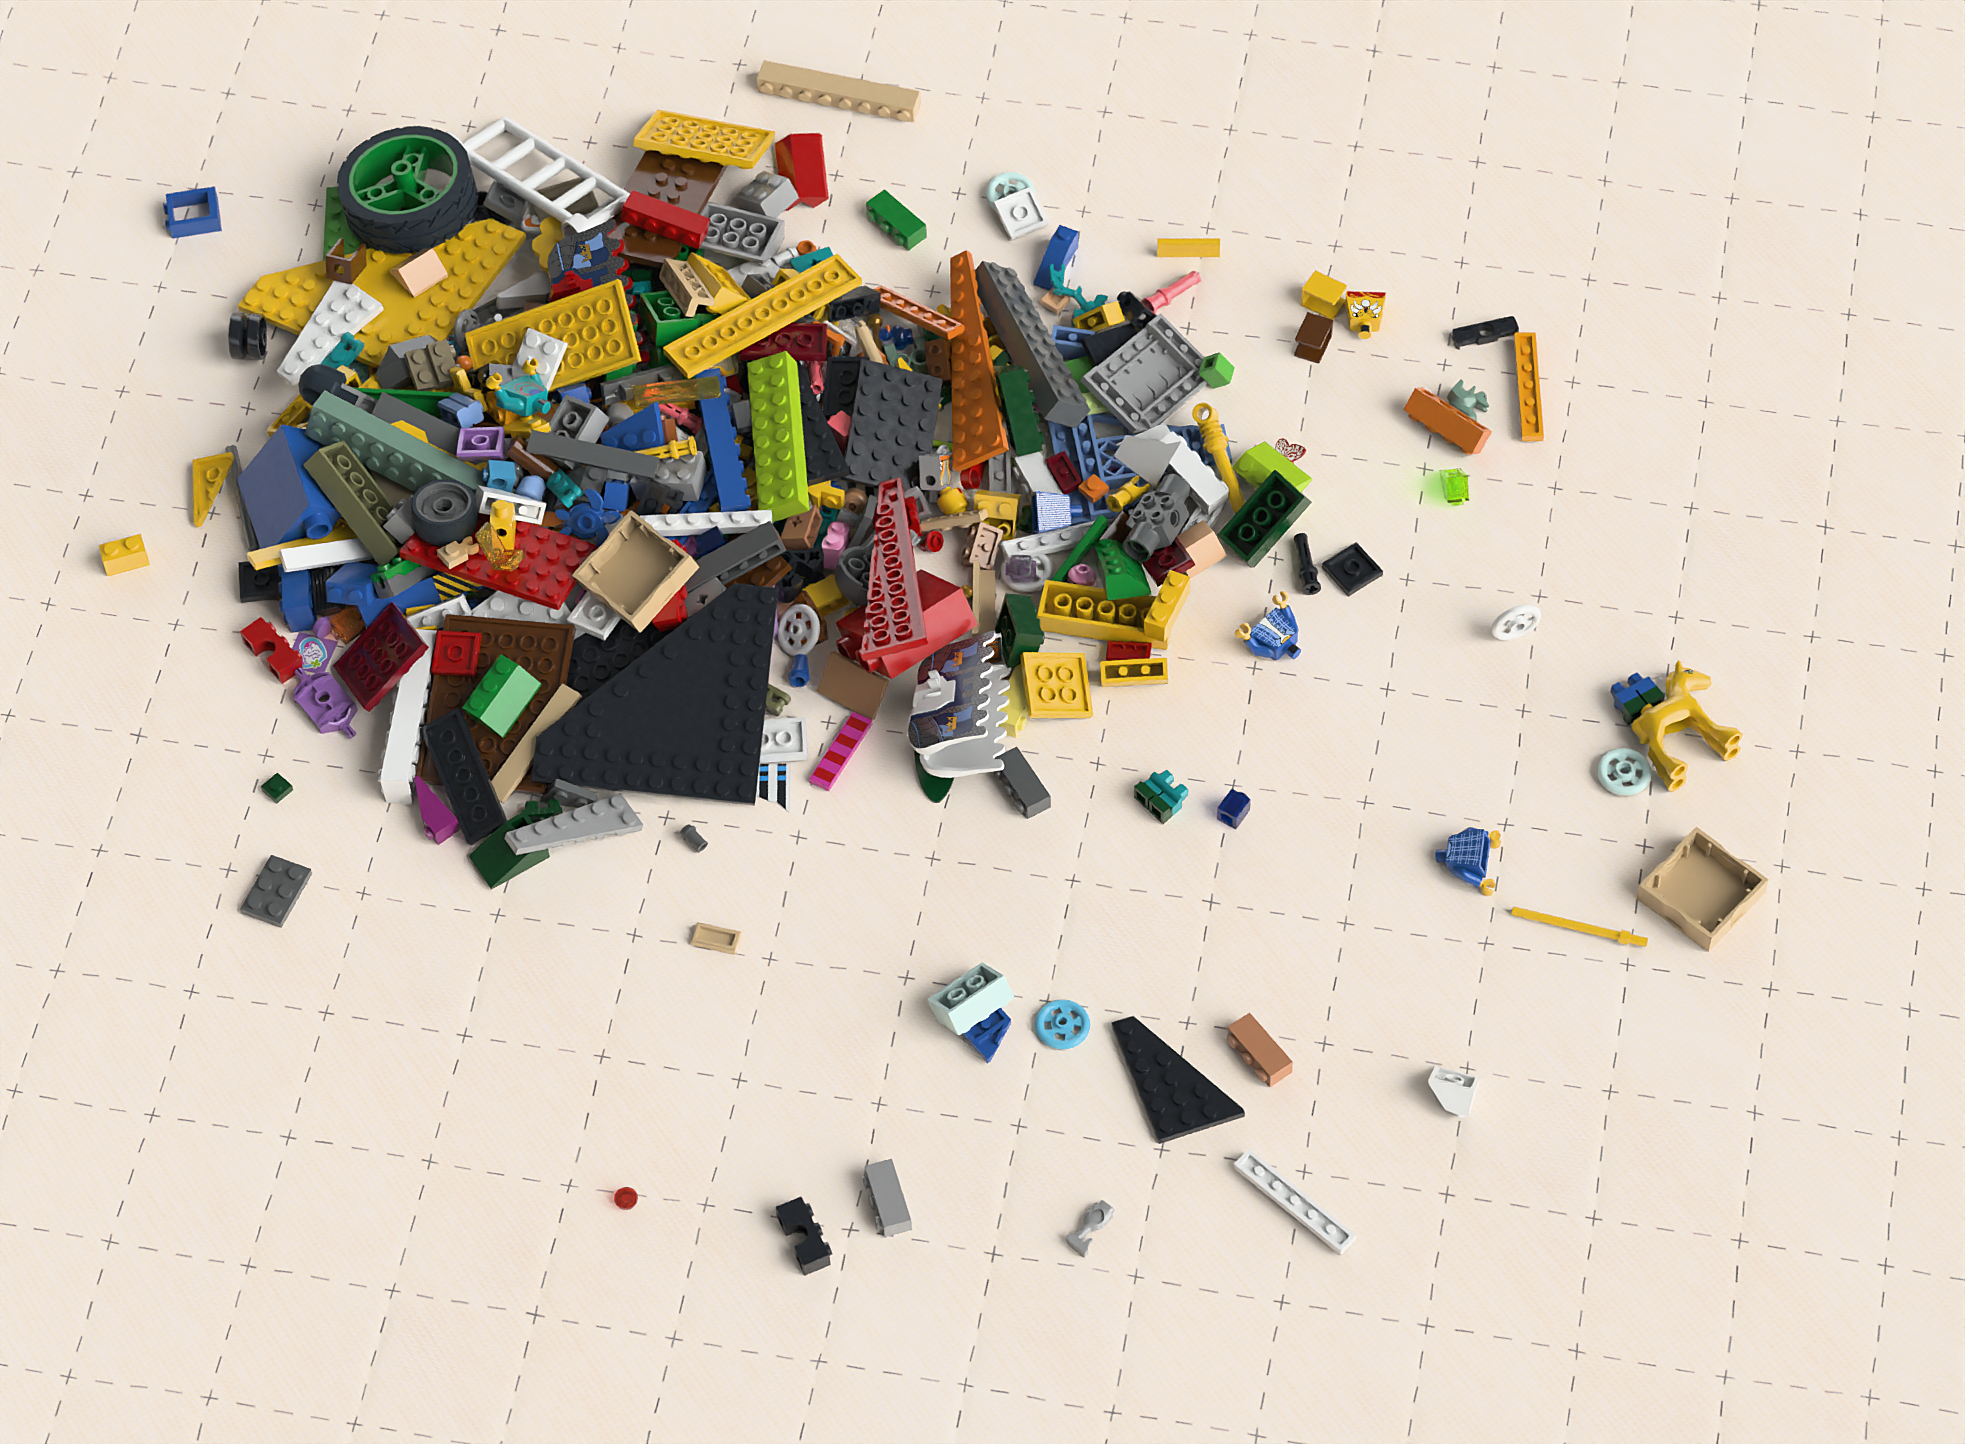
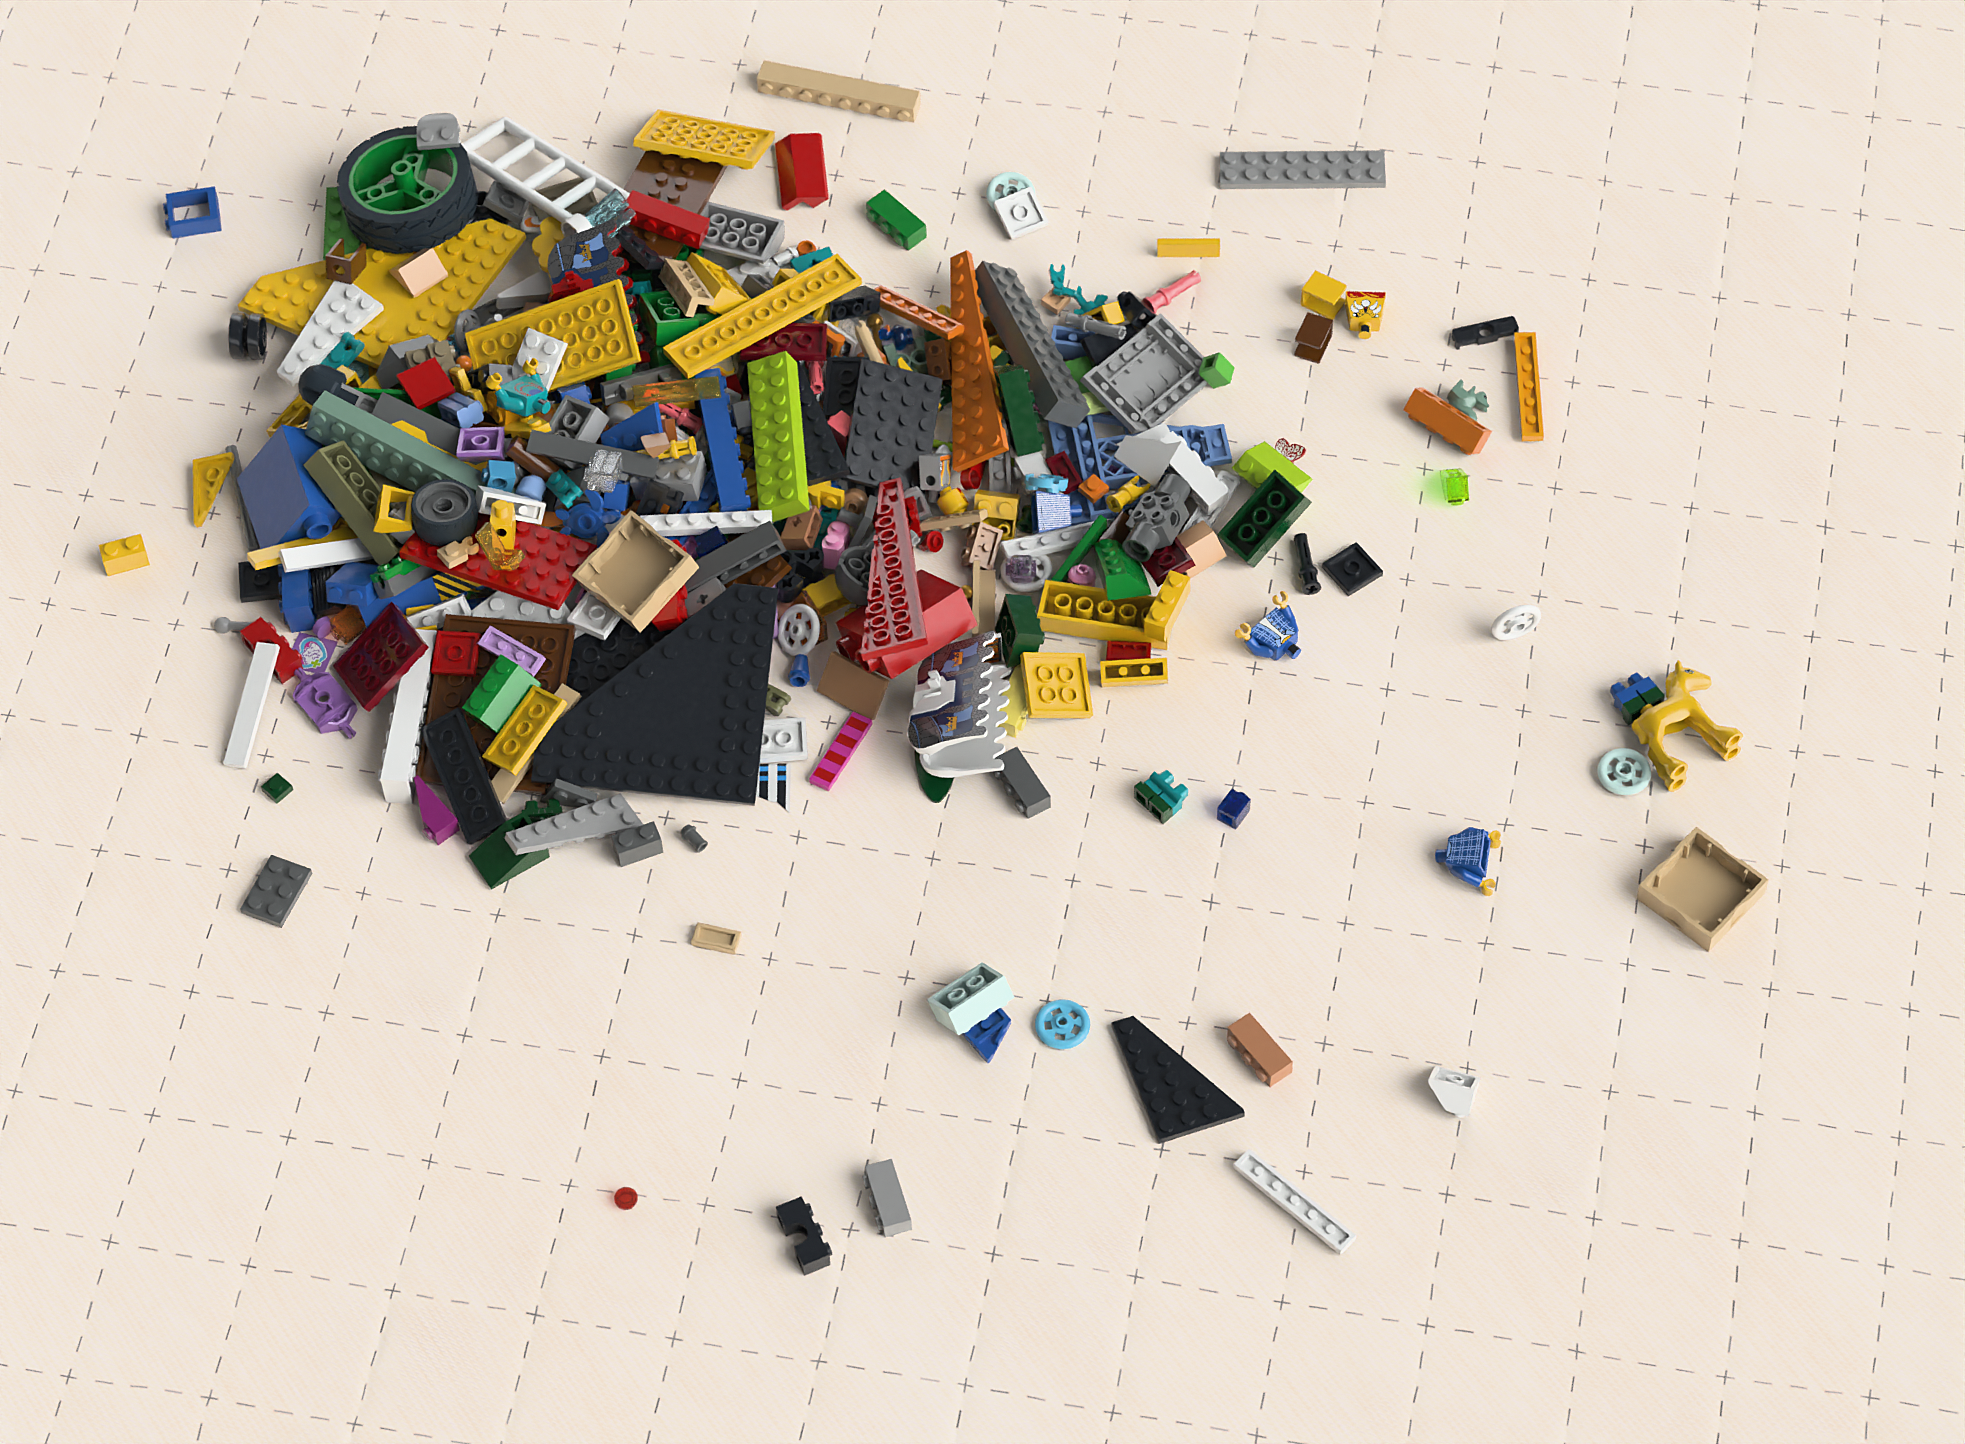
light grey brick [735,171,799,218] -> none
blue slope [1033,224,1079,291] -> none
light grey piece [1066,1200,1115,1258] -> none
yellow piece [1192,402,1245,514] -> none
yellow bar [1511,906,1648,947] -> none
none -> light grey bar [214,617,252,634]
none -> white tile [223,642,280,769]
none -> yellow tile [373,485,415,533]
none -> red tile [397,357,455,410]
none -> light grey slope [417,112,461,150]
none -> lavender plate [478,626,546,677]
none -> yellow plate [482,685,567,776]
none -> clear light blue plate [584,188,636,238]
none -> clear brick [584,449,623,493]
none -> black plate [597,215,665,269]
none -> dark grey brick [611,821,664,867]
none -> medium nougat slope [640,432,671,459]
none -> medium azure plate [1024,474,1068,493]
none -> light grey pin [1065,312,1126,340]
none -> light grey plate [1220,150,1386,189]

